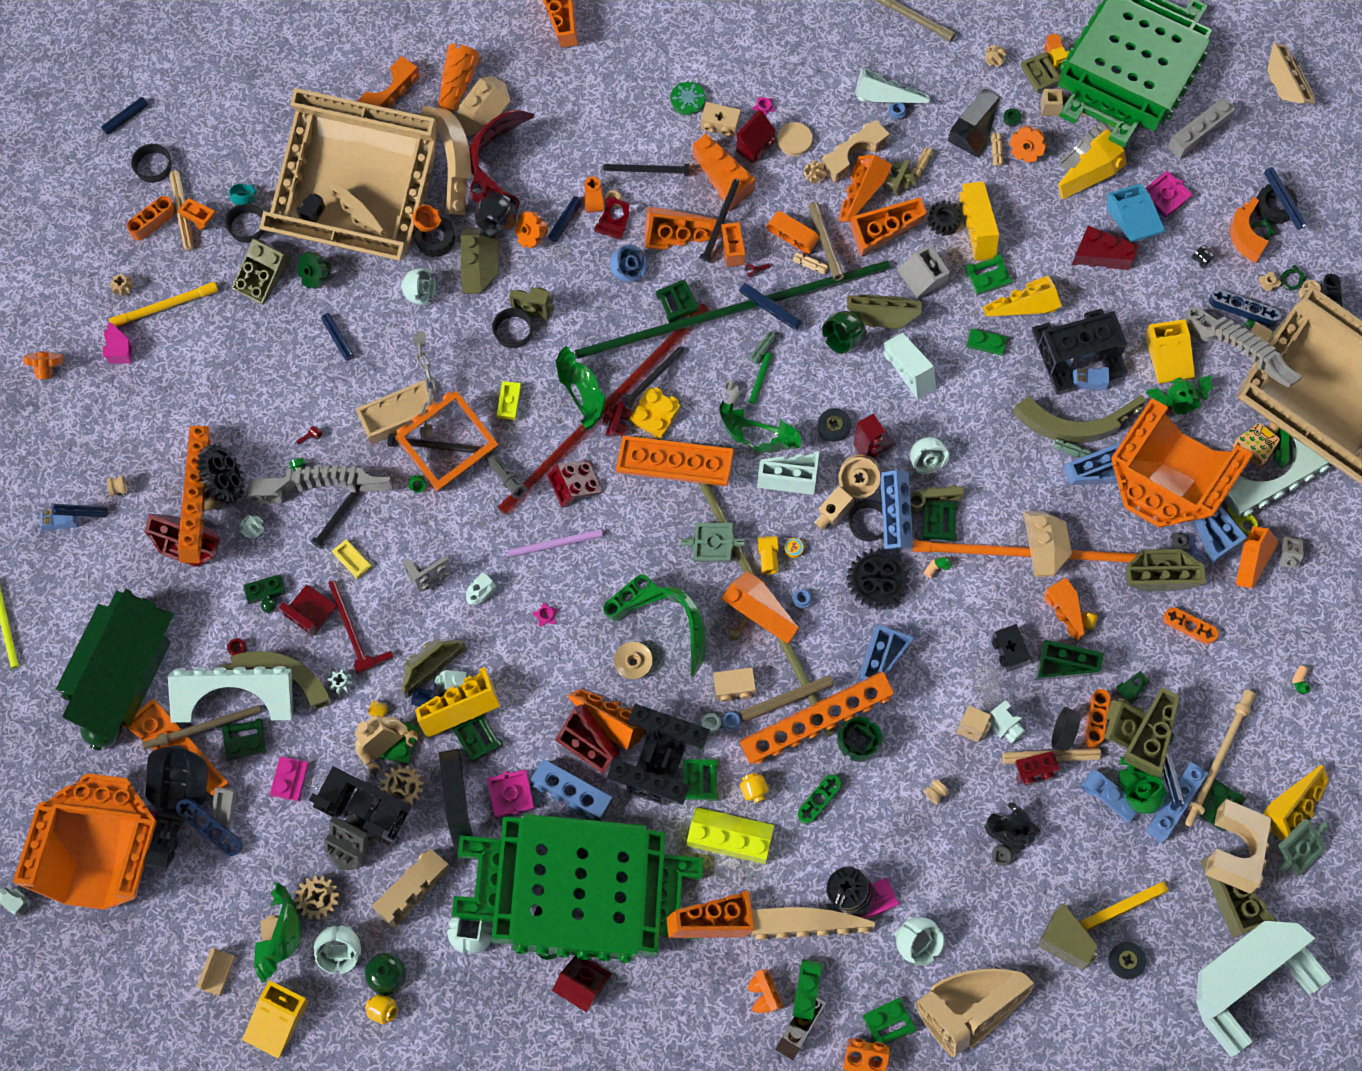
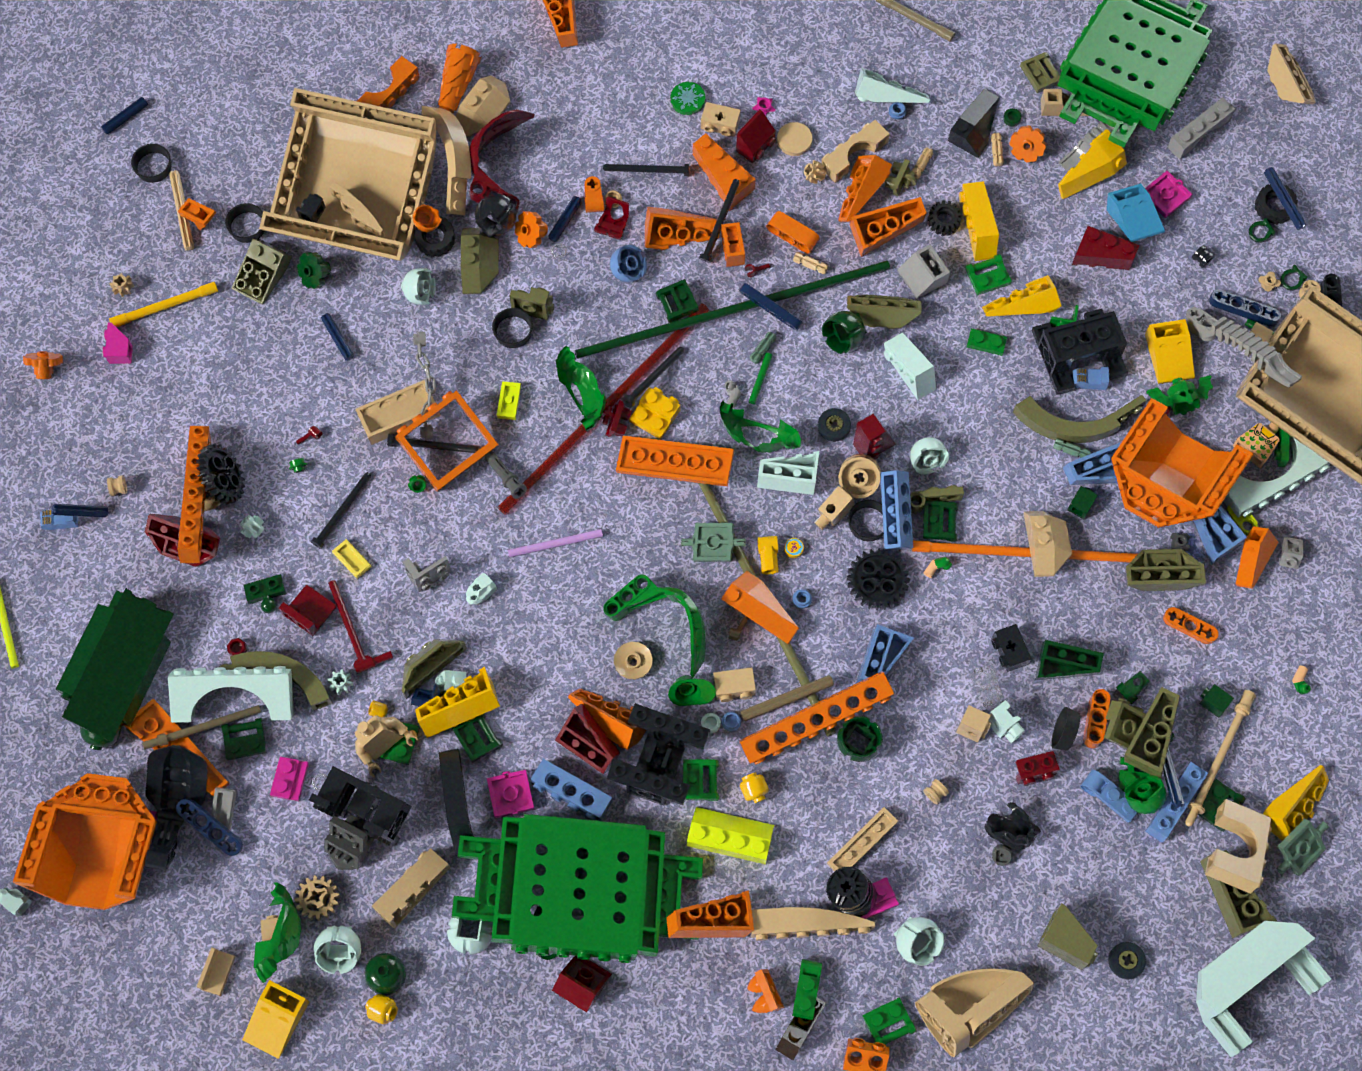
orange beam [127,196,176,241] -> none
teal hair [228,183,257,205] -> none
light grey piece [246,465,393,504] -> none
tan gear [380,765,425,807] -> none
dark pink plate [533,603,558,627] -> none
dark red bracket [548,460,602,508] -> none
green beam [797,775,841,824] -> none
dark tan piece [808,202,844,281] -> none
tan gear [984,45,1006,67] -> none
tan axle [1002,748,1101,764] -> none
leg [1044,34,1069,69] -> none
orange slope [1044,577,1084,641] -> none
yellow beam [1079,881,1169,931] -> none
yellow piece [1082,611,1098,630] -> none
orange arch [1230,197,1269,263] -> none
none -> green piece [668,675,716,706]
none -> tan plate [827,807,898,872]
none -> green bracket [1050,305,1079,327]
none -> dark green brick [1067,486,1098,520]
none -> dark green brick [1199,684,1234,718]

